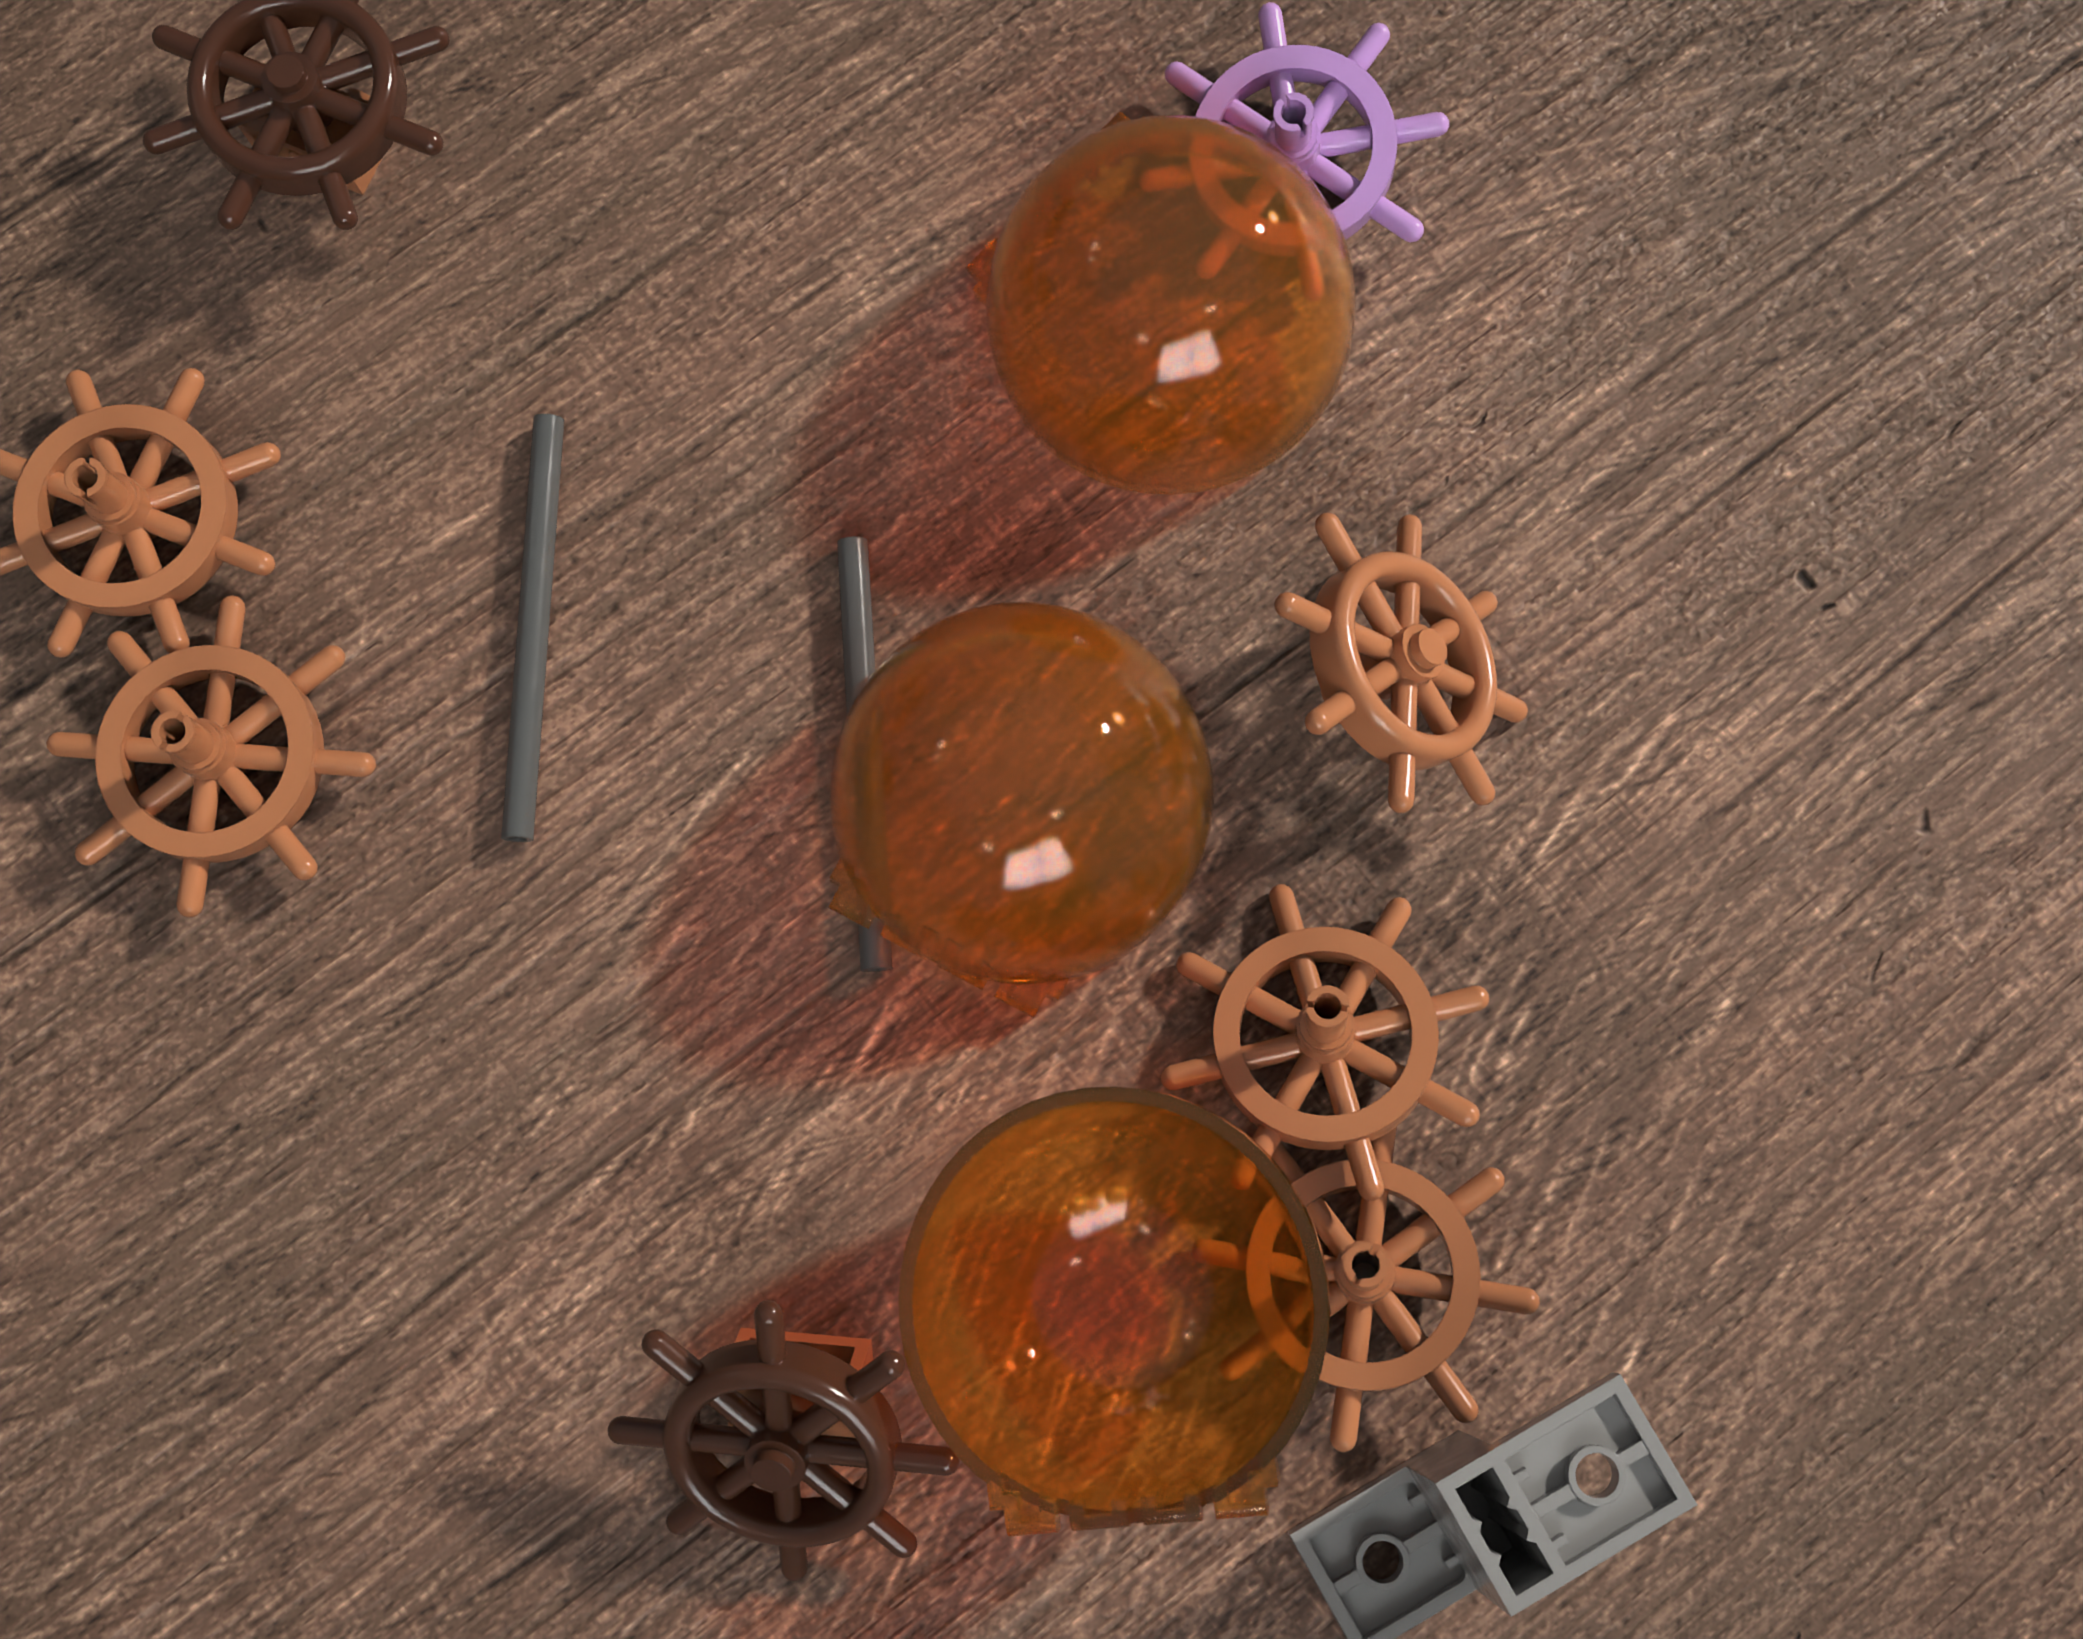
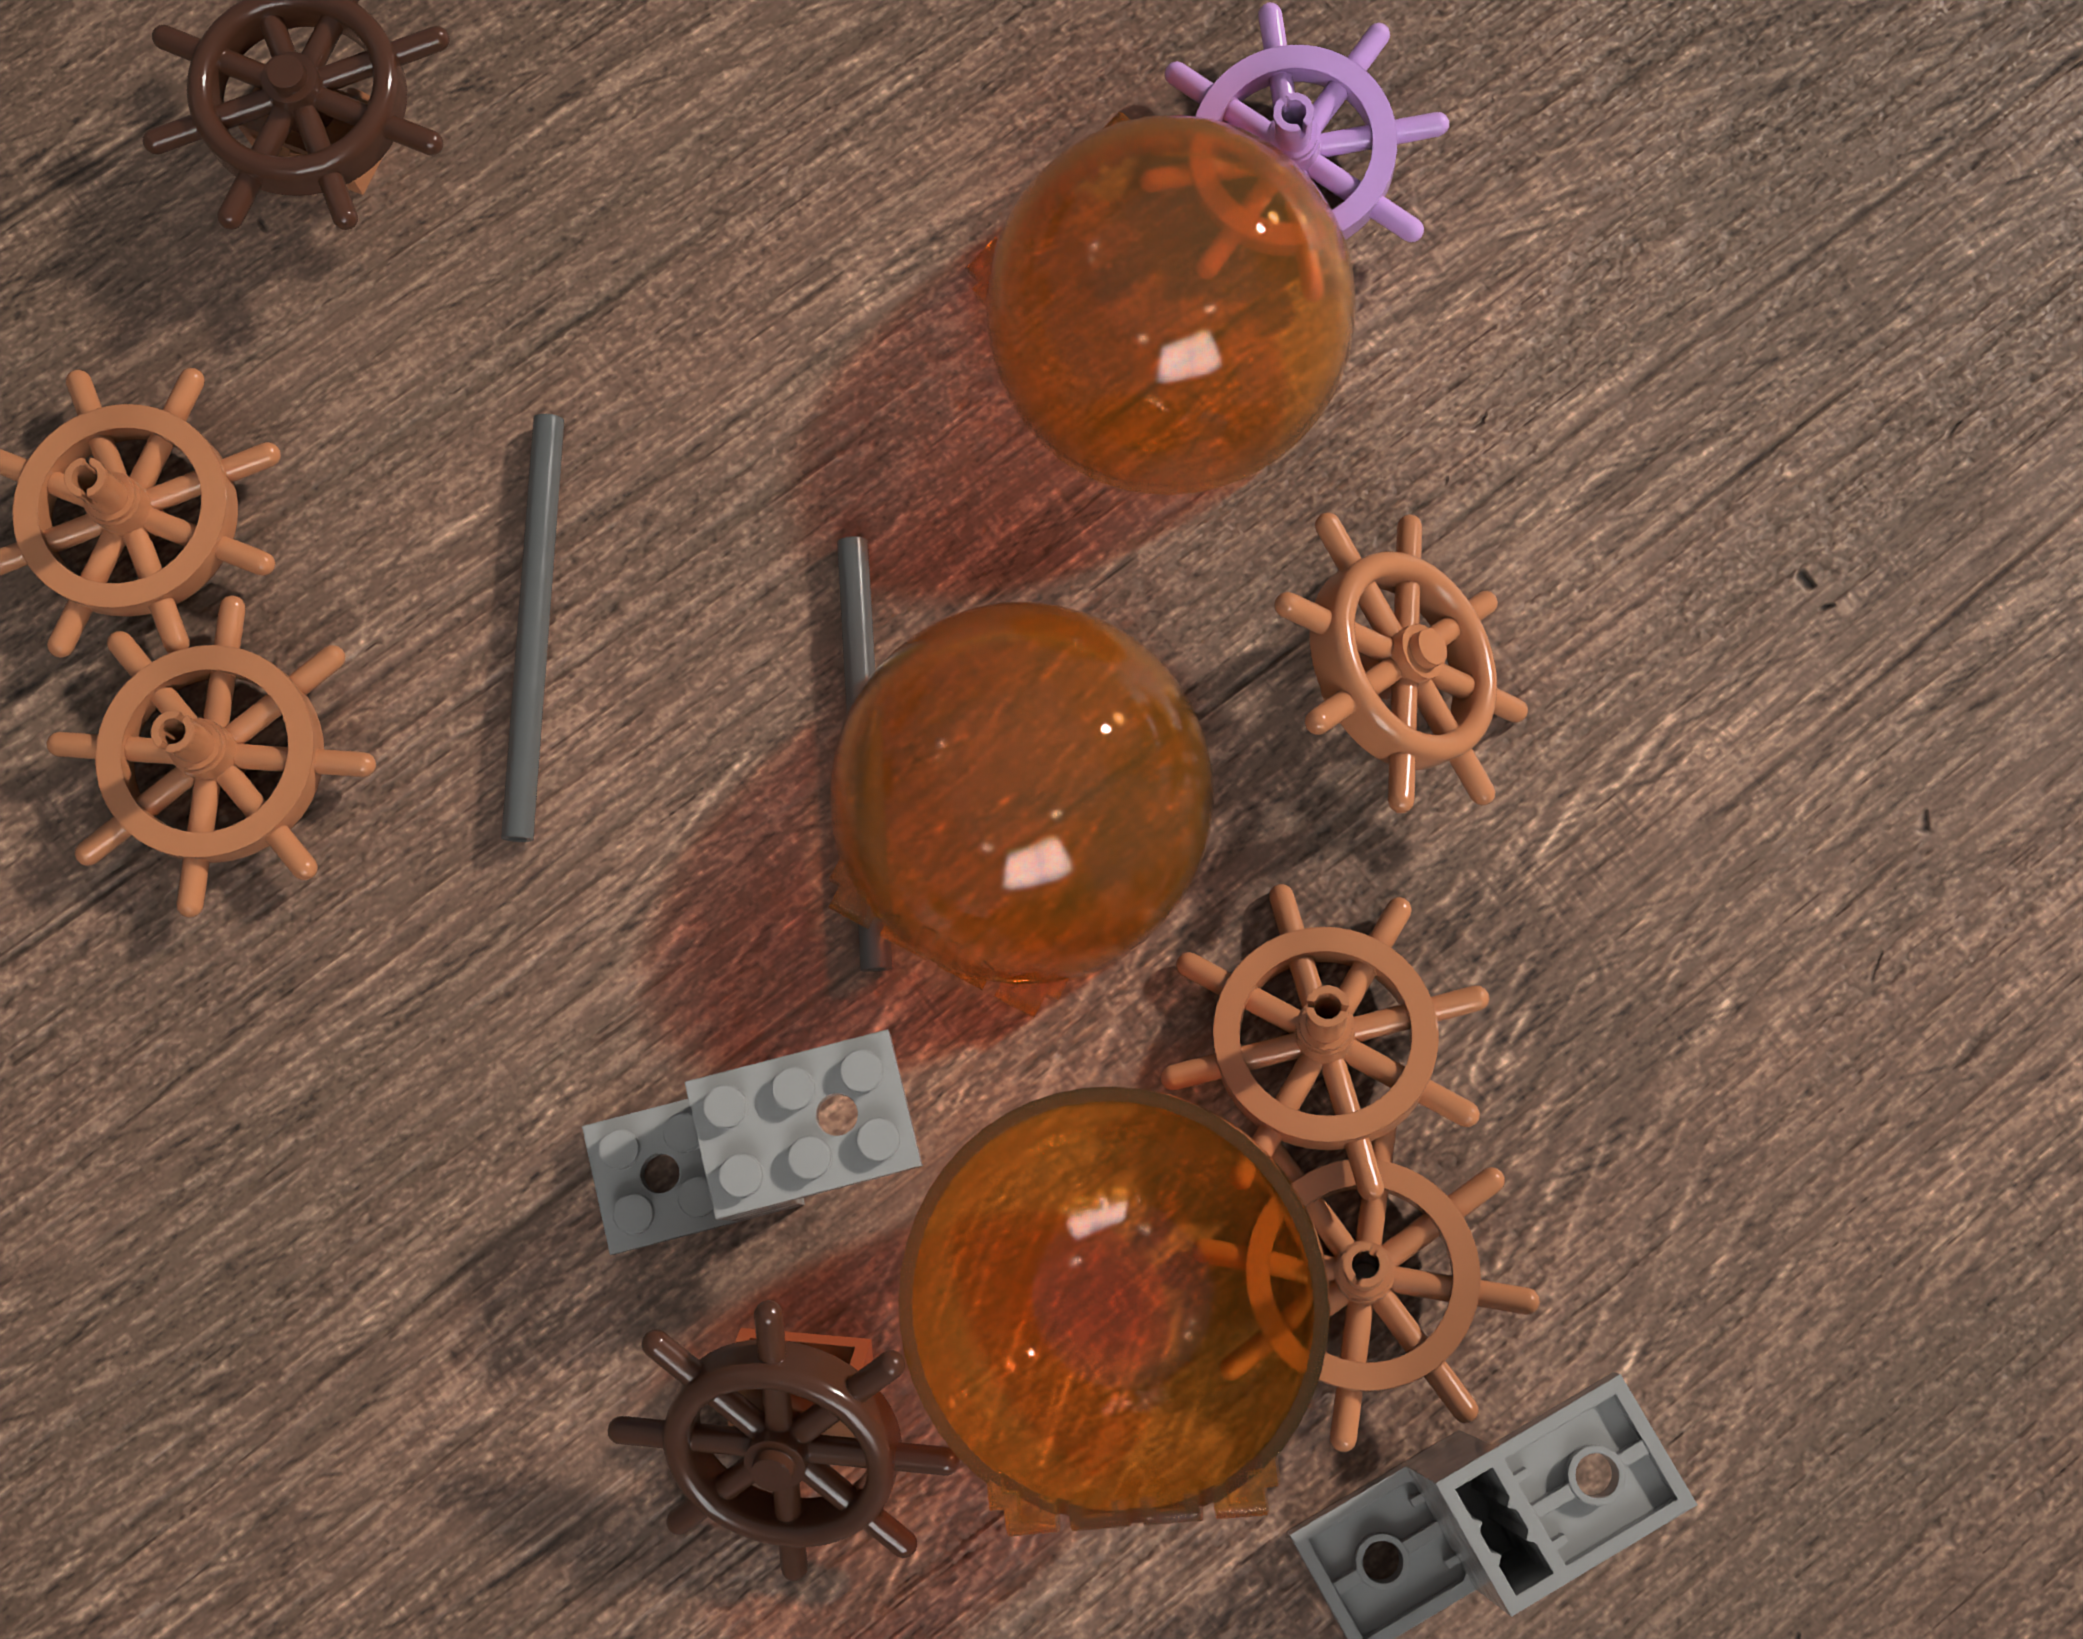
none -> light grey bracket [582,1029,923,1255]

